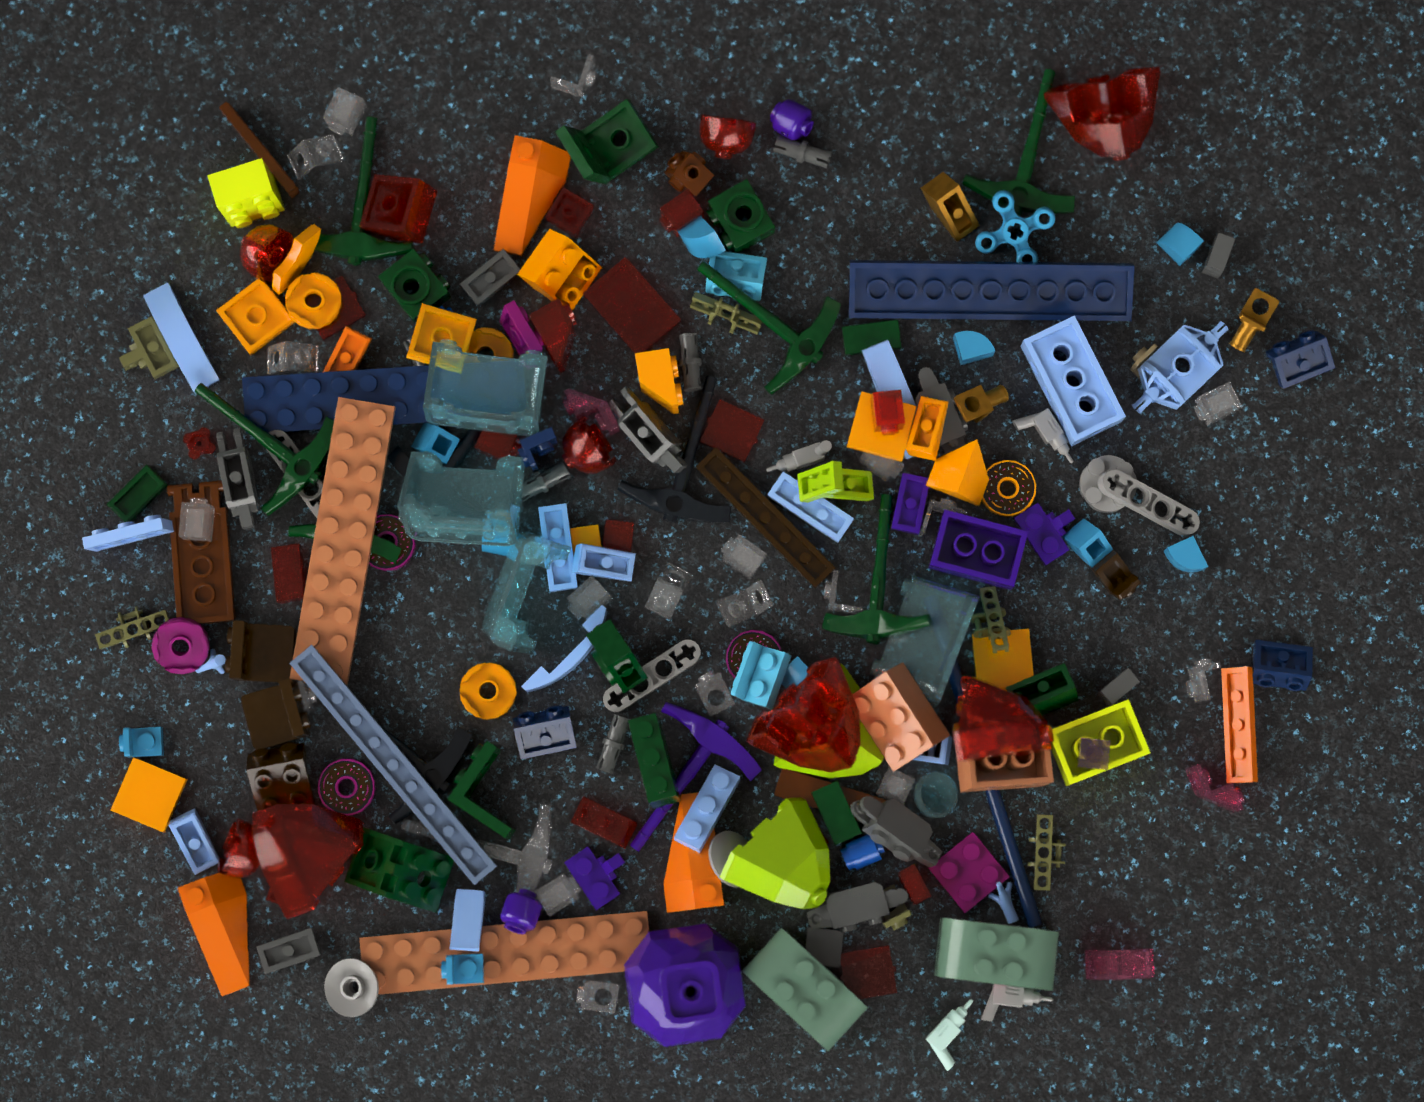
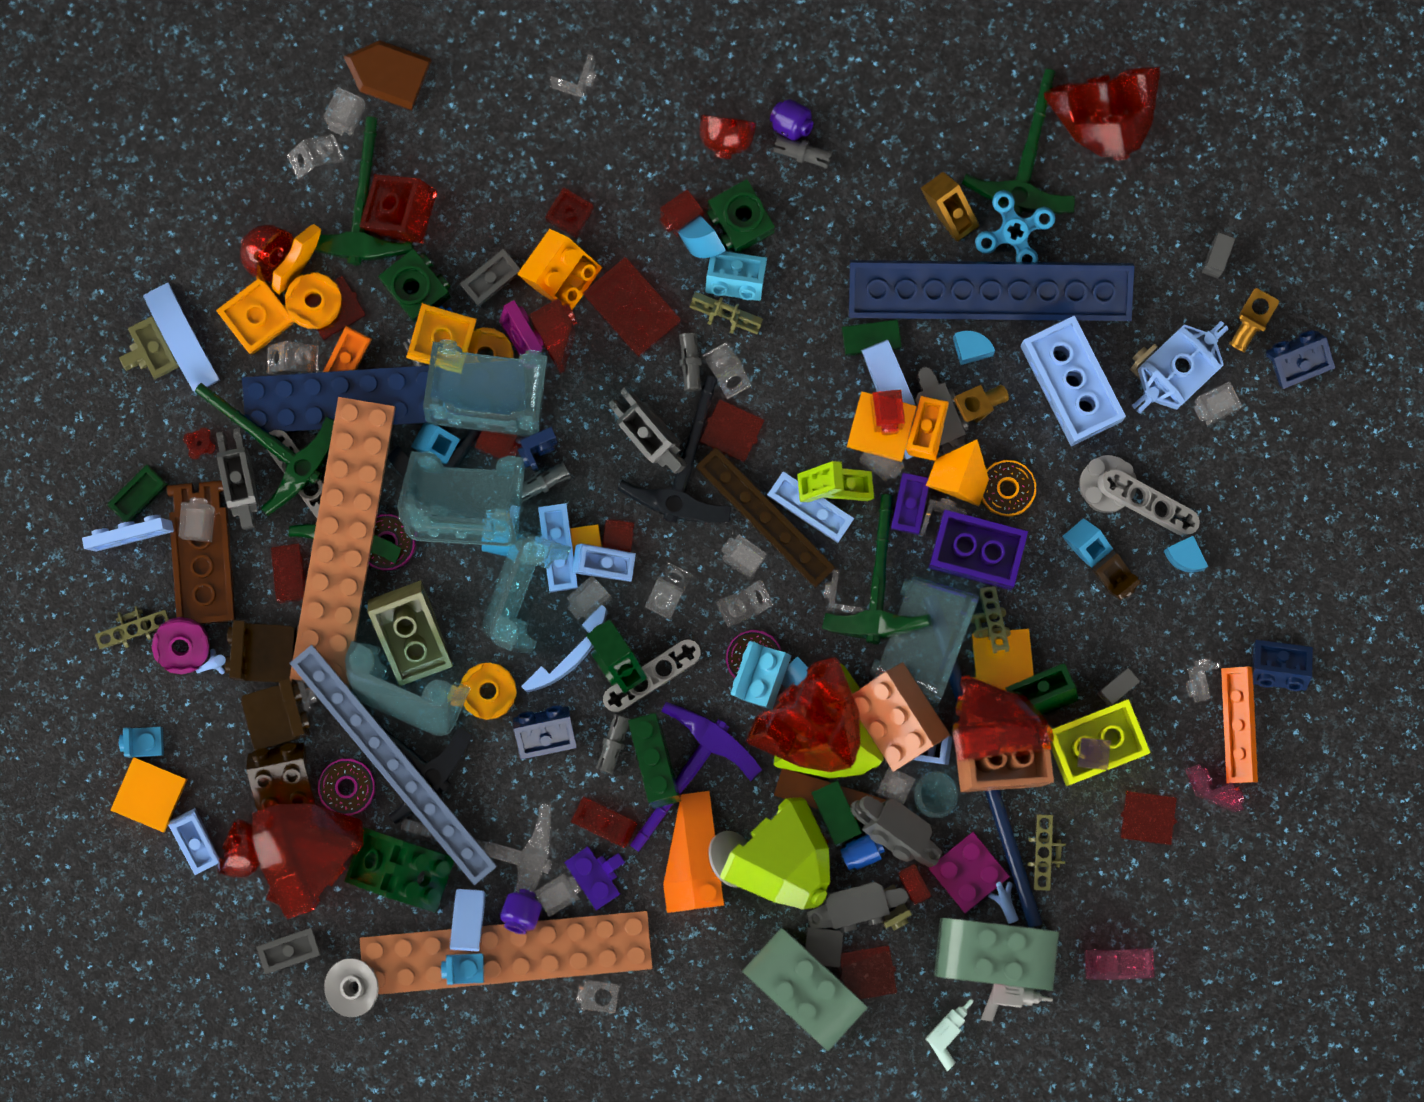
orange wedge [177,867,250,996] -> none
neon yellow brick [207,158,285,228] -> none
reddish brown tile [219,102,299,199] -> none
dark green bracket [448,741,516,840] -> none
orange wedge [494,135,571,256] -> none
dark green bracket [555,99,659,184] -> none
clear pink slope [562,389,620,436] -> none
clear red cylinder [562,416,616,474] -> none
dark purple rock [624,923,746,1047] -> none
light orange slope [635,348,683,414] -> none
reddish brown brick [664,151,714,196] -> none
light blue plate [674,764,741,853] -> none
clear bracket [695,671,735,716] -> none
dark green piece [697,260,841,395] -> none
light grey piece [766,440,832,472] -> none
light grey piece [1012,408,1073,463] -> none
dark purple hinge [1014,503,1075,566] -> none
dark azure brick [1156,223,1204,266] -> none
none -> reddish brown tile [344,40,432,111]
none -> clear light blue windscreen [345,641,470,736]
none -> olive slope [367,580,453,686]
none -> clear bracket [703,342,751,399]
none -> clear red piece [1120,791,1177,845]

